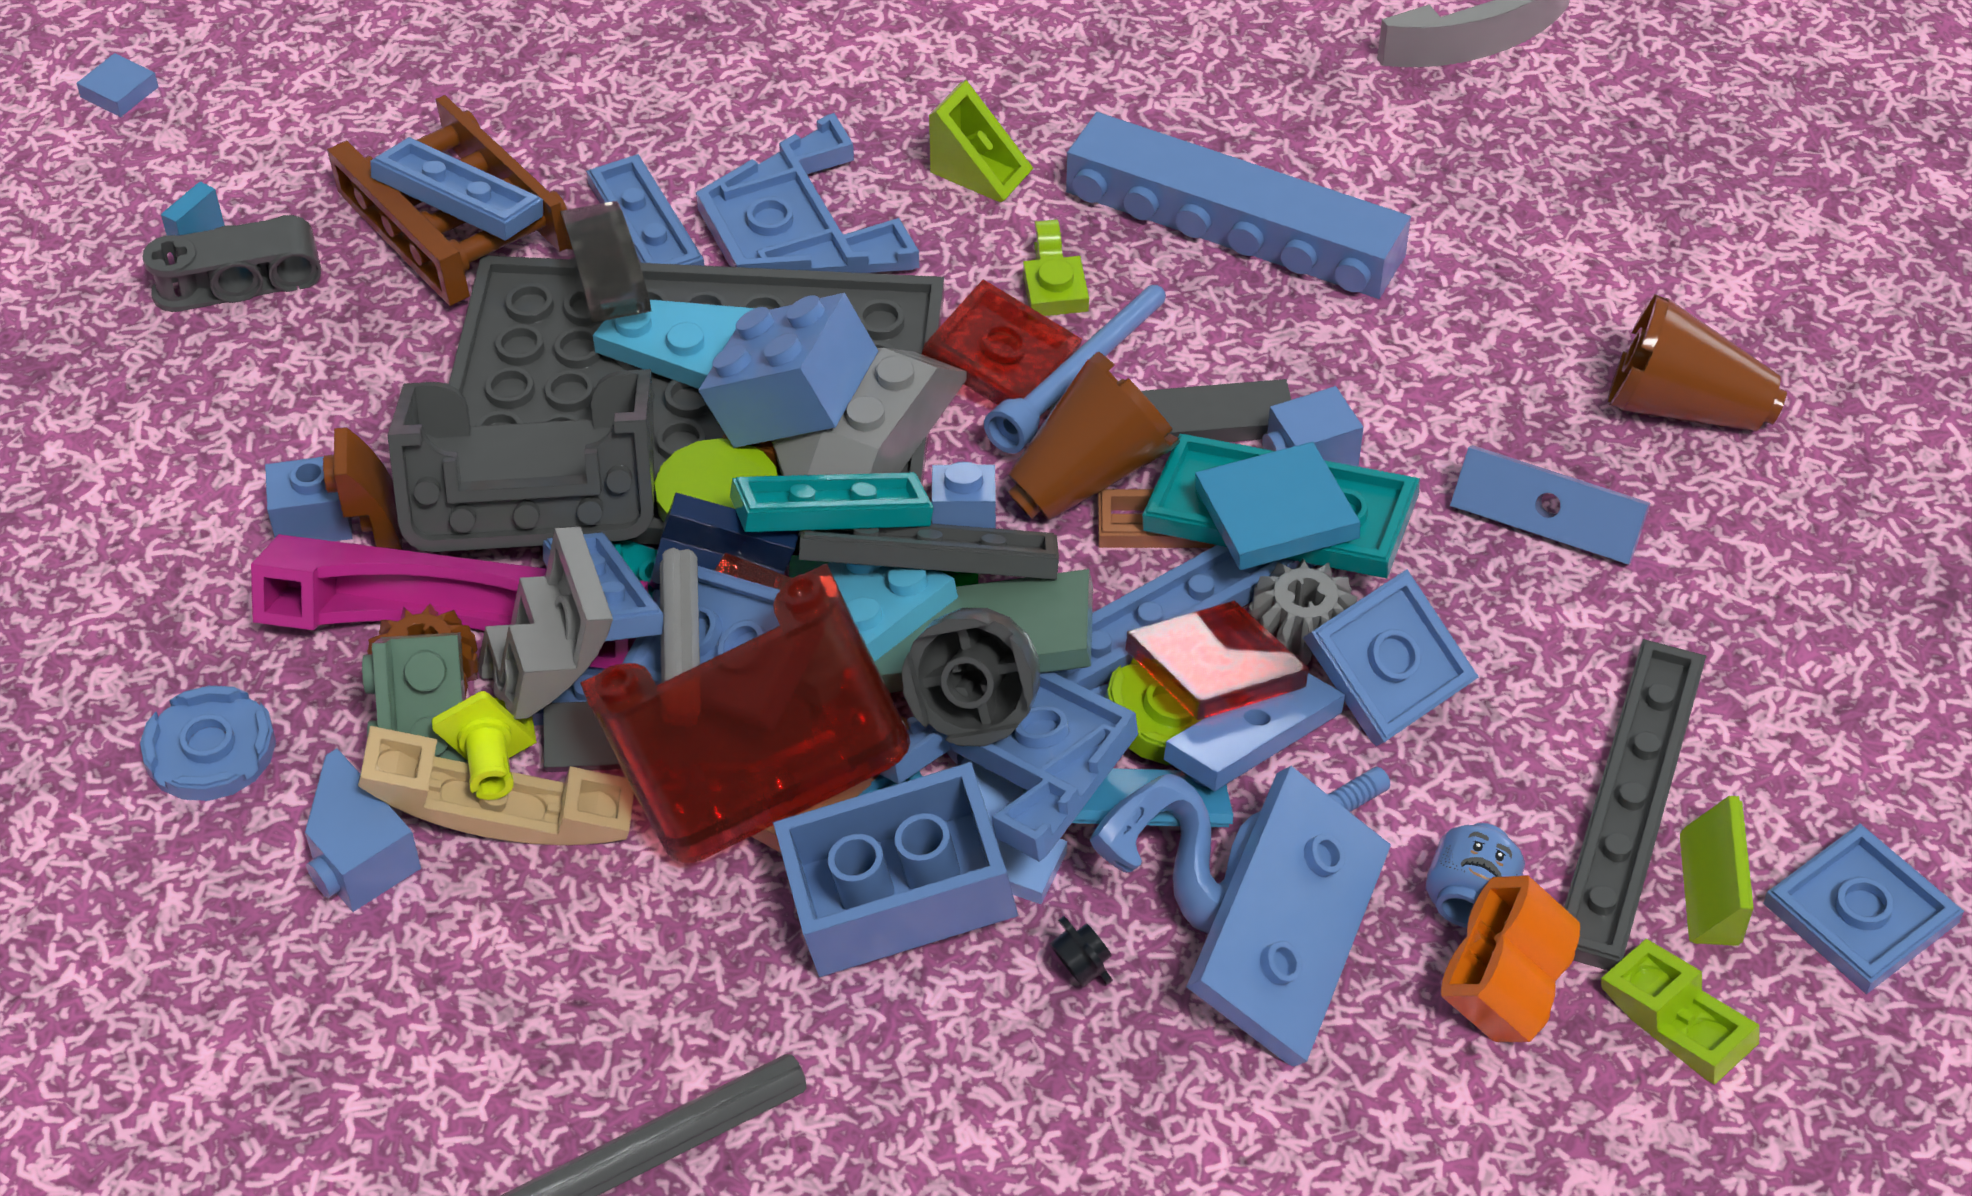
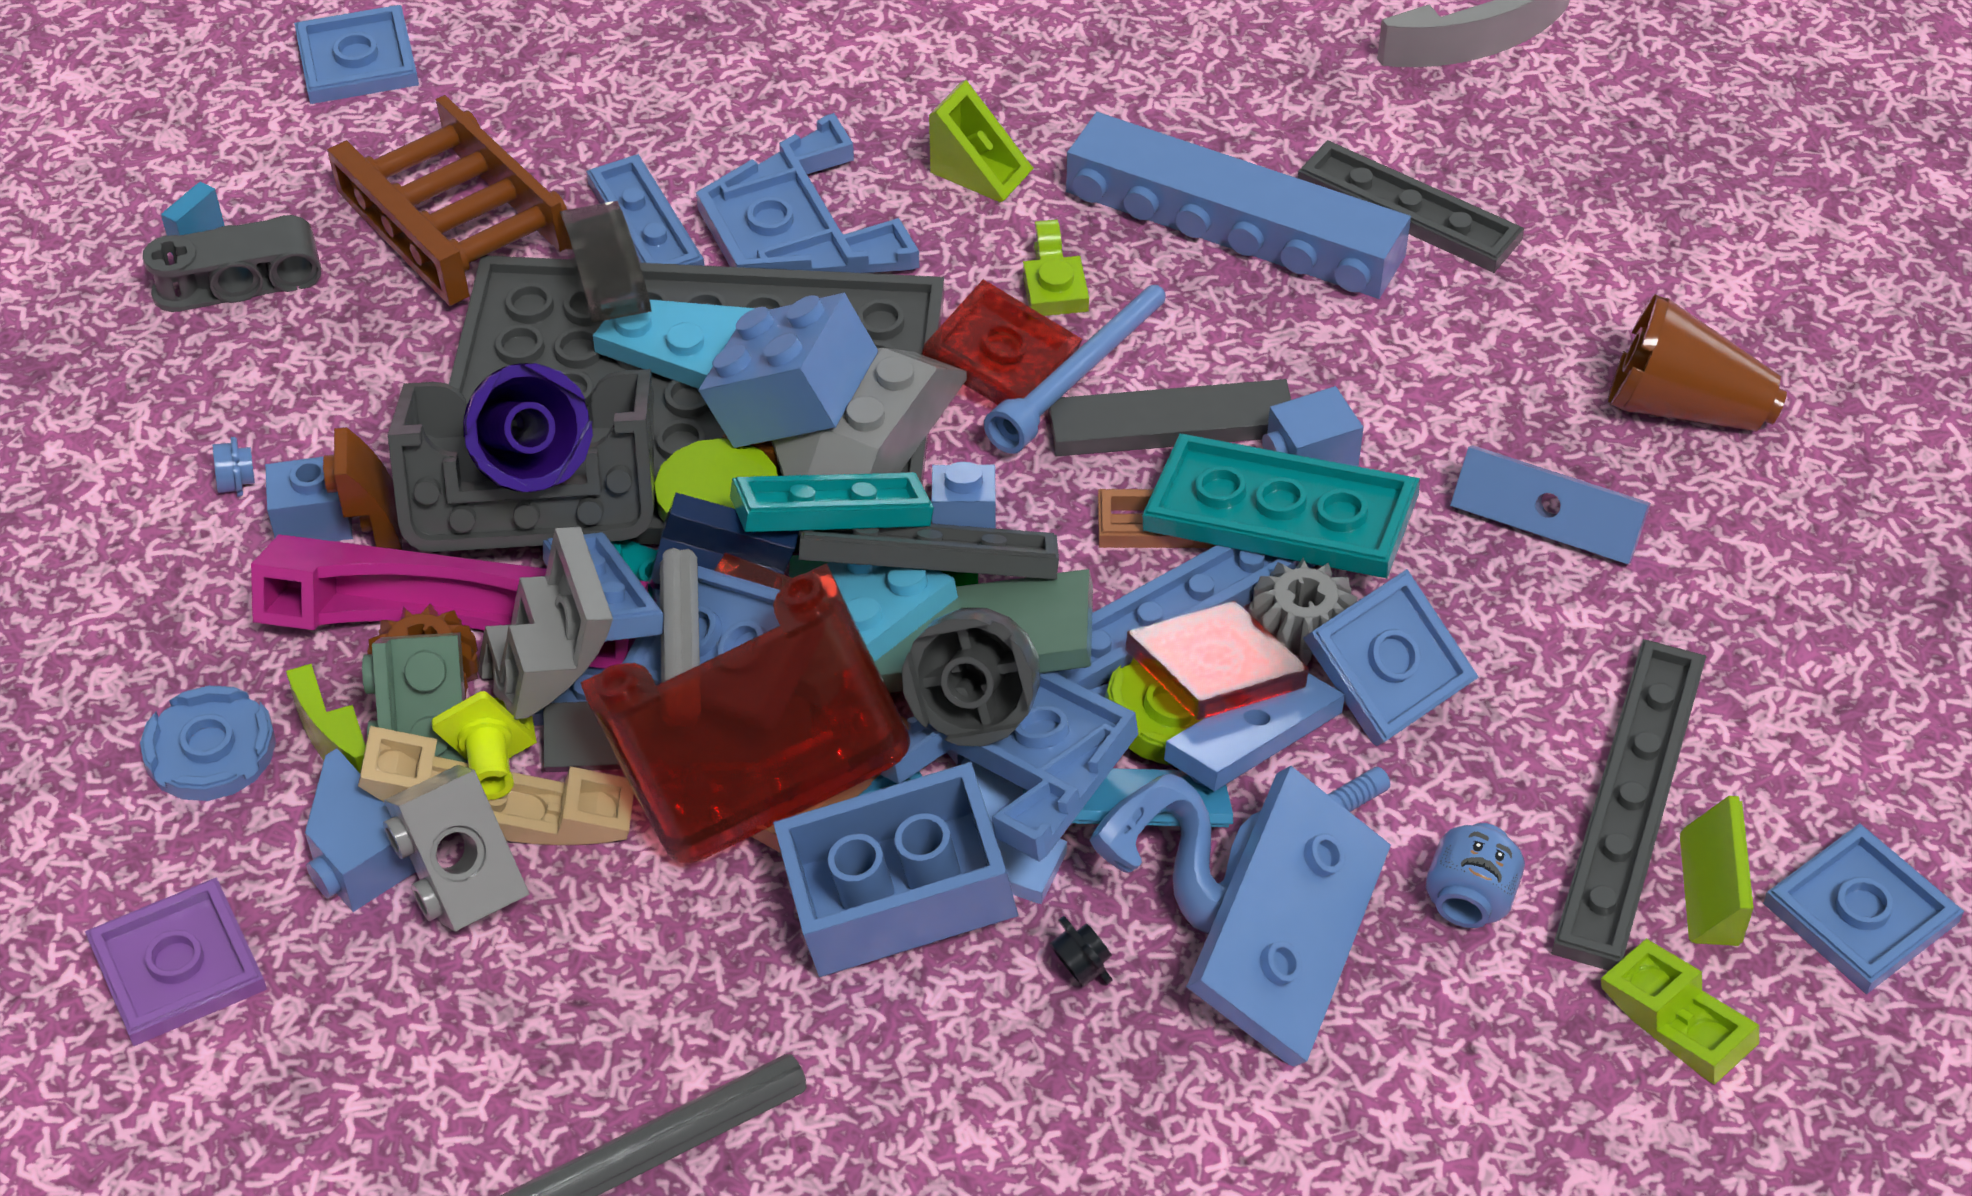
medium blue tile [76,53,159,117] -> none
medium blue tile [370,137,543,241] -> none
dark orange cone [1007,352,1180,520] -> none
dark azure tile [1195,442,1360,570] -> none
orange brick [1441,875,1580,1042] -> none
none -> medium lavender tile [85,877,267,1046]
none -> medium blue plate [212,437,255,497]
none -> lime slope [286,663,366,773]
none -> medium blue tile [294,5,419,104]
none -> light grey brick [383,765,530,931]
none -> dark purple cone [463,363,593,492]
none -> dark grey tile [1298,140,1524,273]

